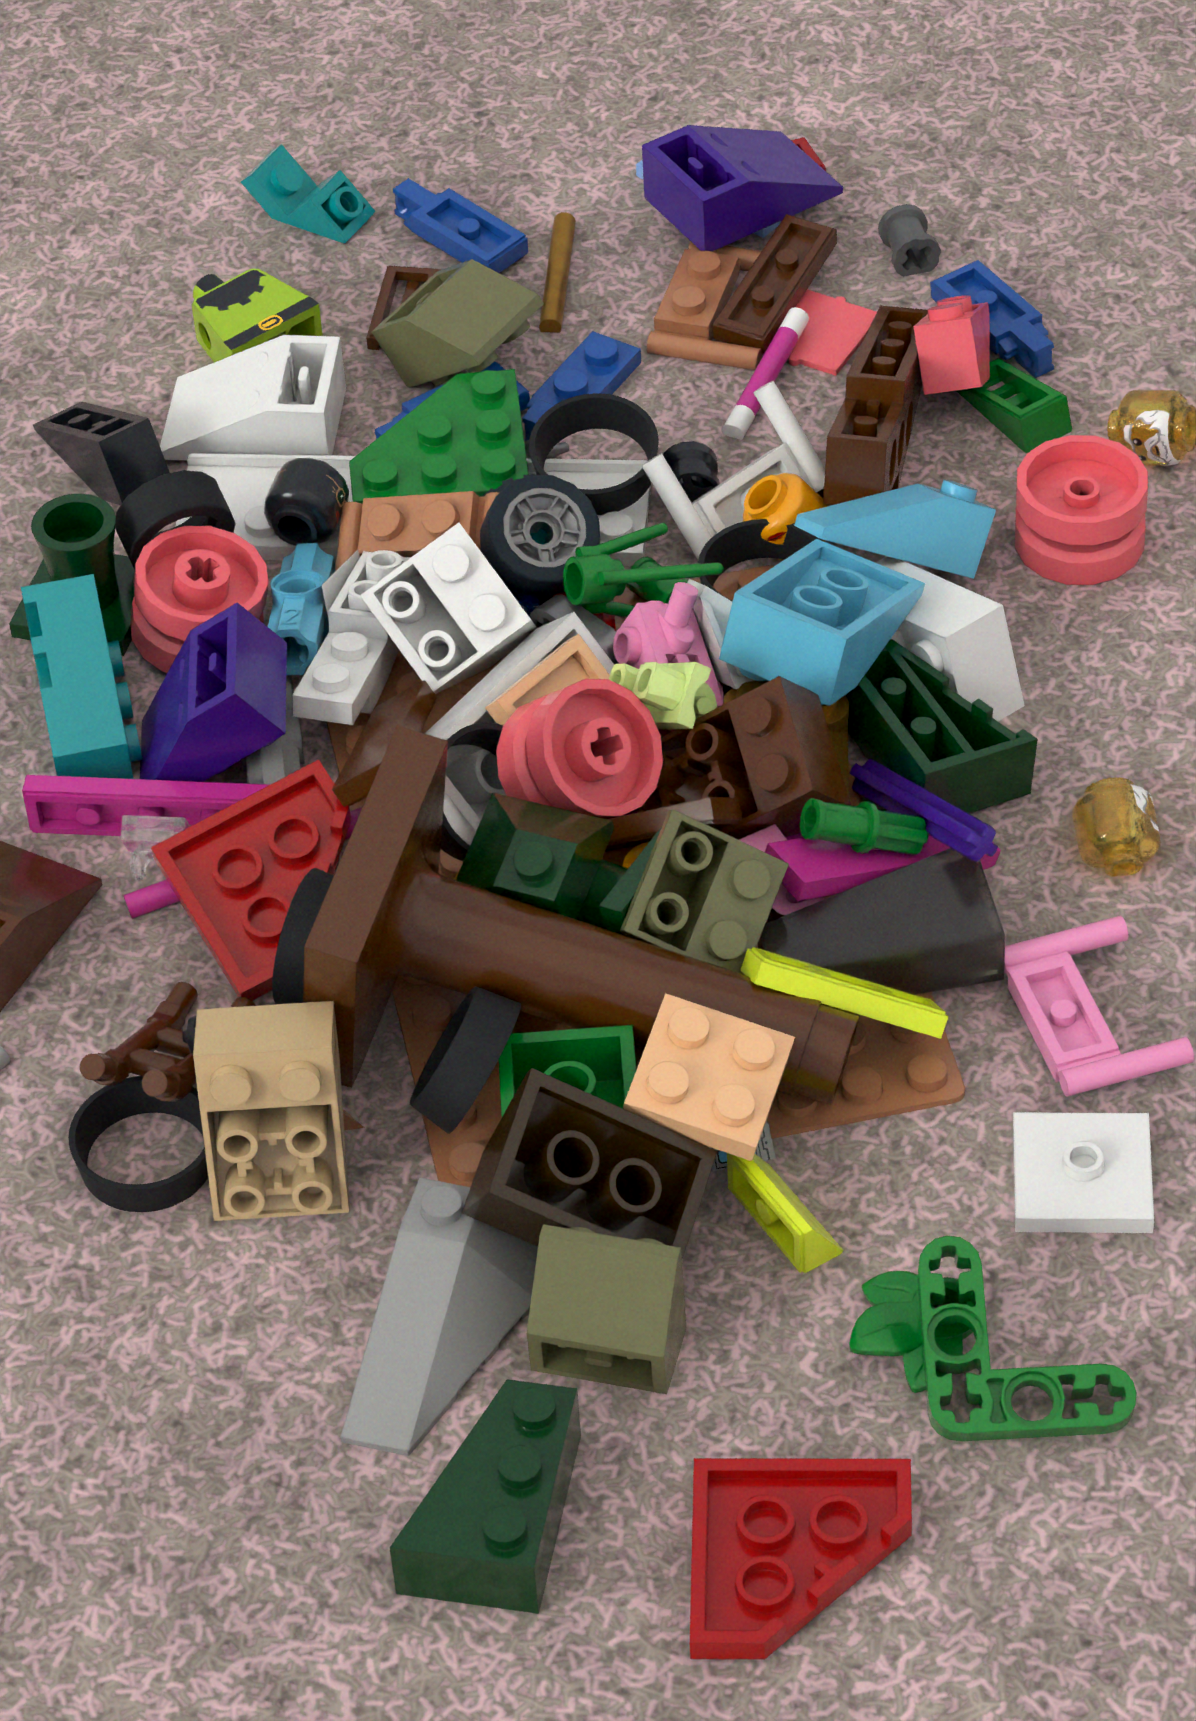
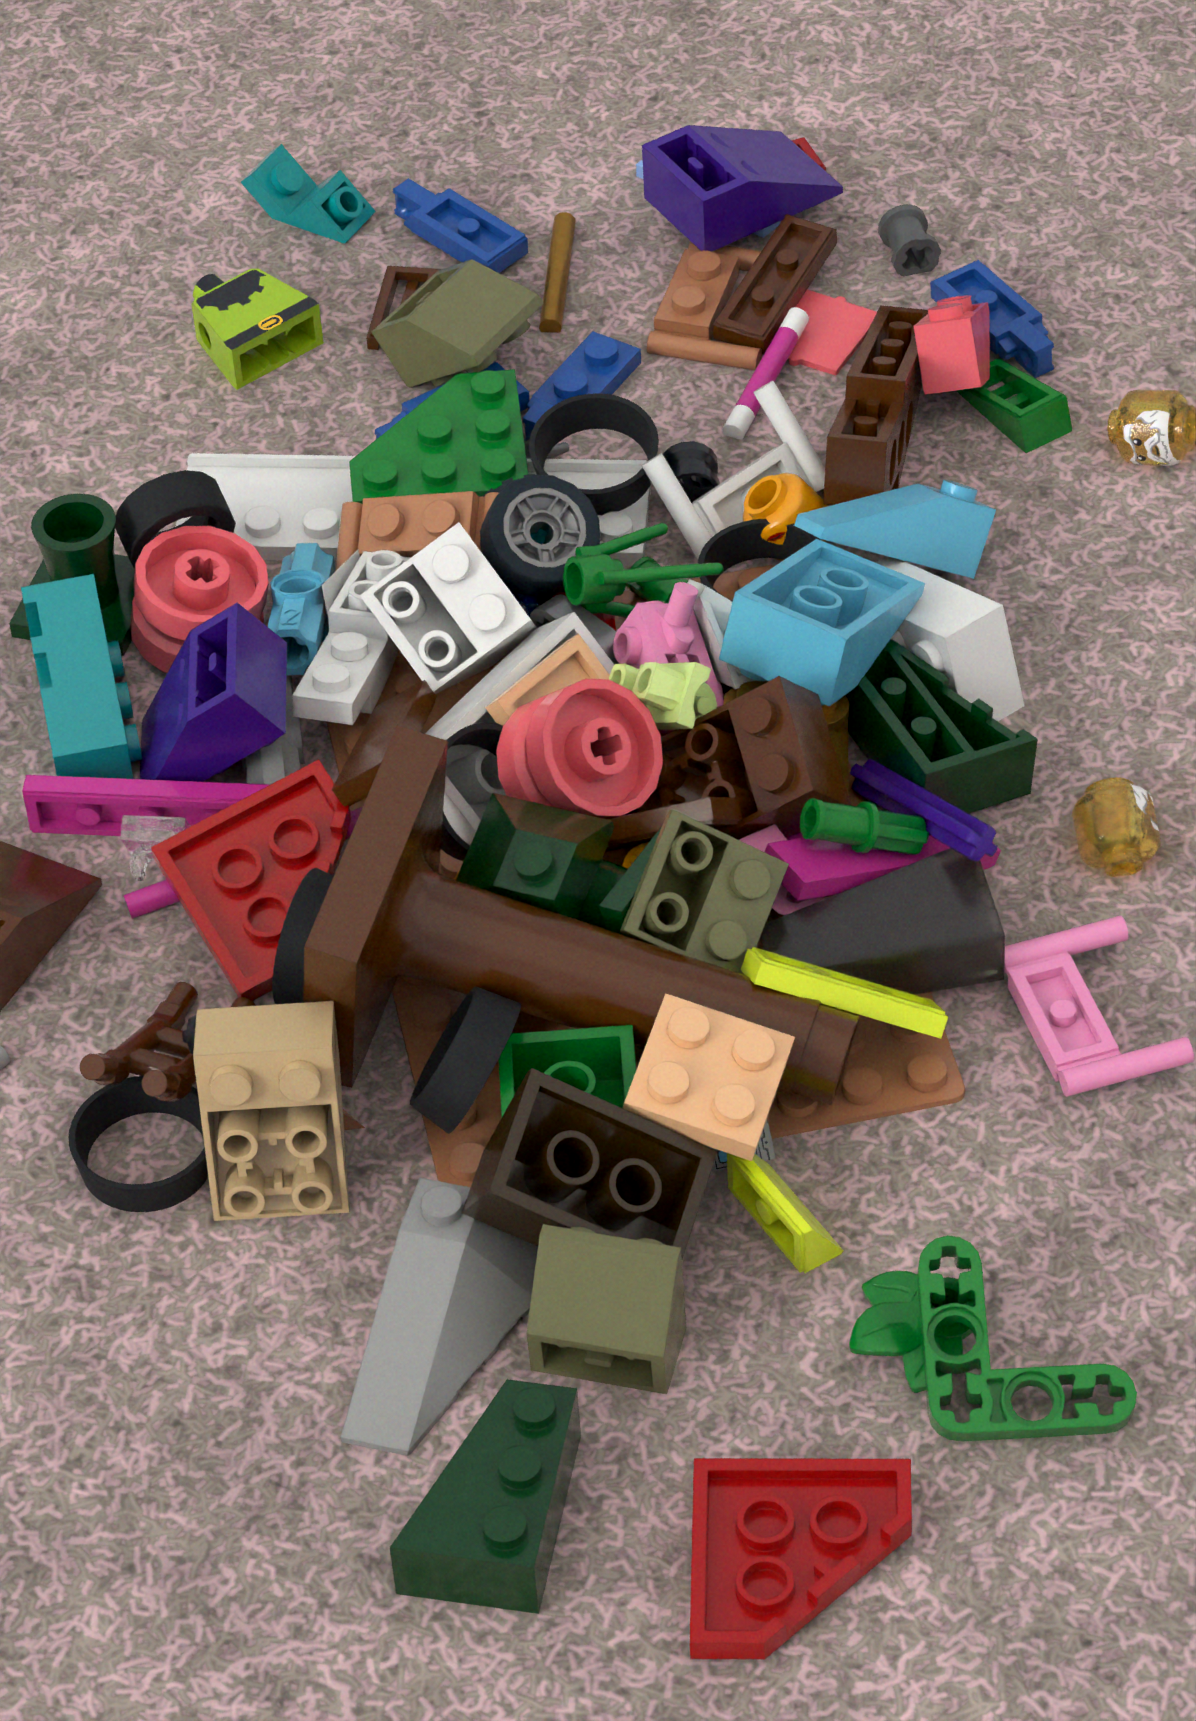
black slope [33,402,170,505] -> none
white slope [160,335,346,460] -> none
black head [264,458,349,546] -> none
white plate [1013,1112,1154,1233] -> none
coral wheel [1015,435,1148,585] -> none

